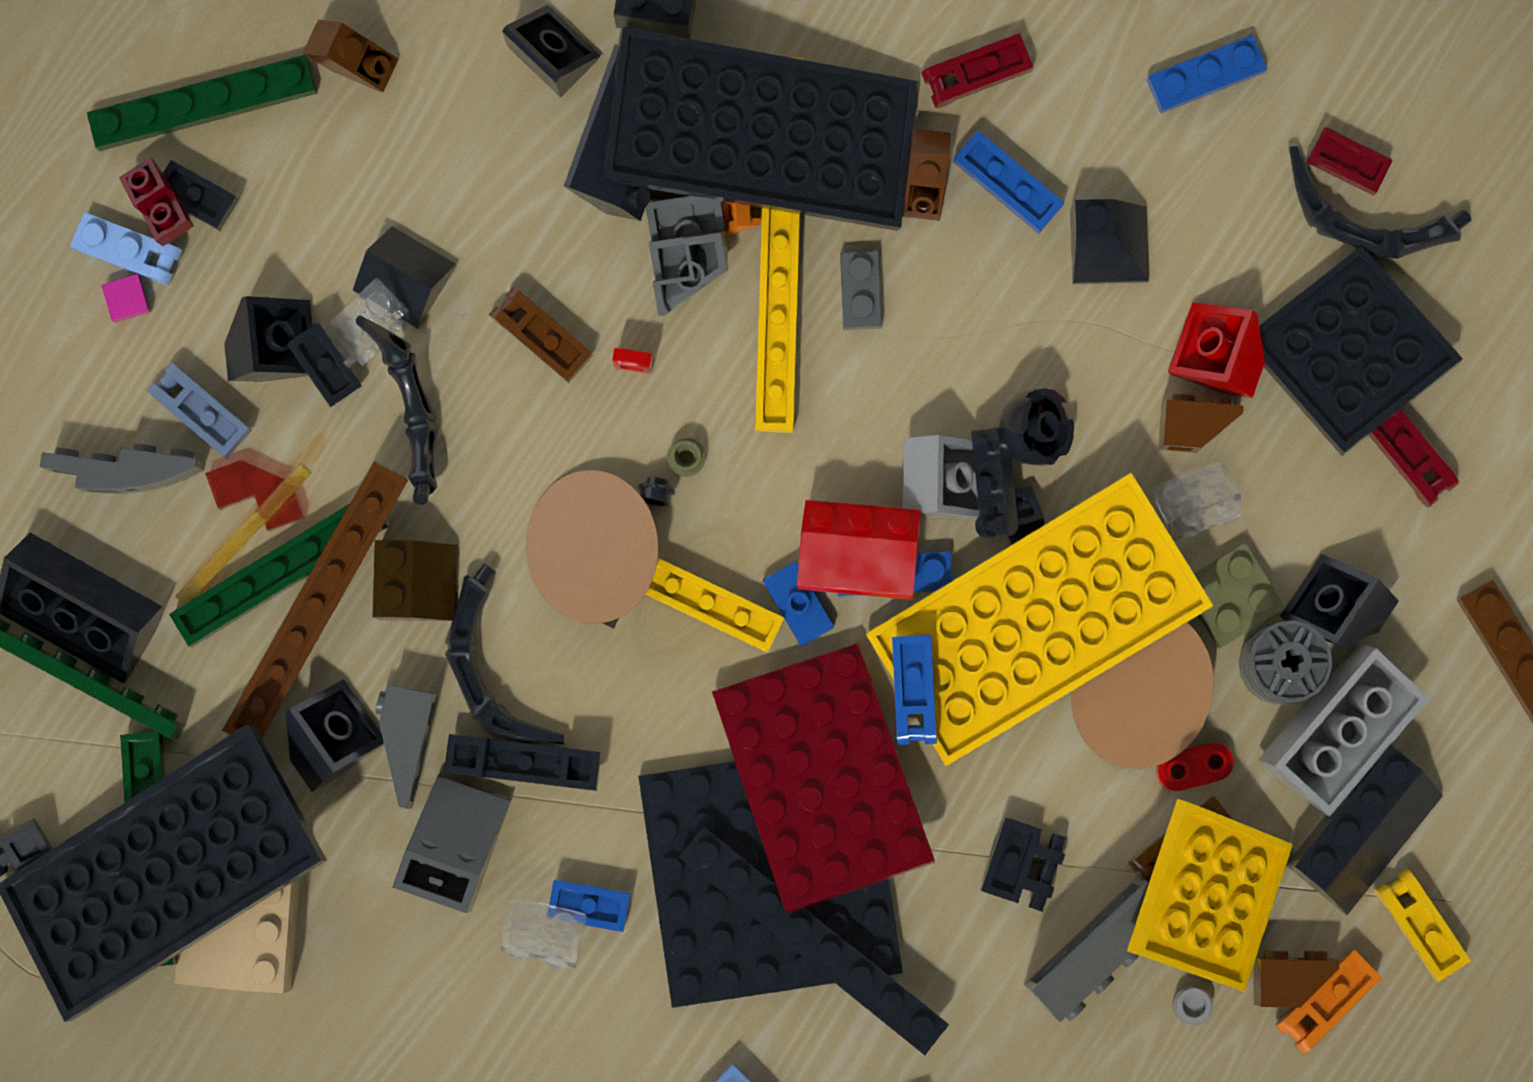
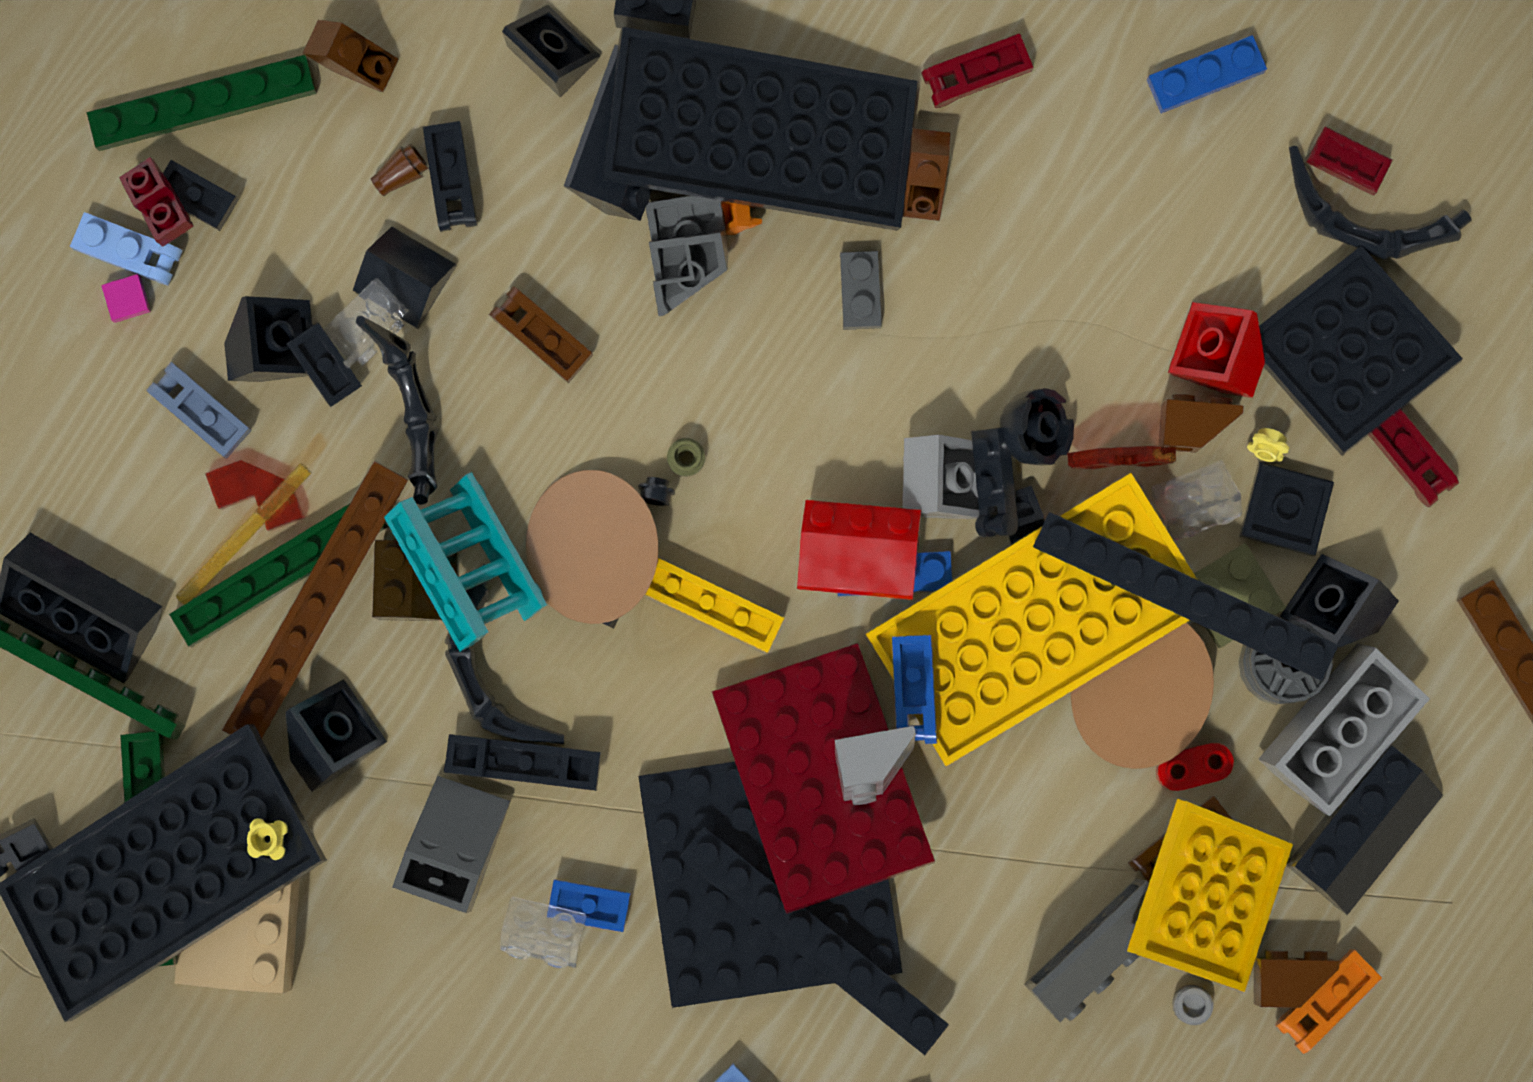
dark grey slope [39,443,205,494] -> none
dark grey slope [376,684,438,809] -> none
red tile [612,348,654,374] -> none
yellow plate [755,57,804,433] -> none
blue plate [762,561,834,647] -> none
blue plate [953,130,1065,234] -> none
black plate [980,817,1067,912] -> none
black slope [1070,199,1149,284] -> none
yellow plate [1374,868,1471,982] -> none
none -> light yellow plate [247,818,288,860]
none -> reddish brown cone [370,144,429,196]
none -> teal fence [384,472,547,651]
none -> black plate [423,121,478,232]
none -> light grey slope [835,726,916,805]
none -> black plate [1033,512,1339,681]
none -> clear red tile [1067,446,1176,470]
none -> black tile [1239,462,1334,556]
none -> light yellow plate [1247,428,1289,462]

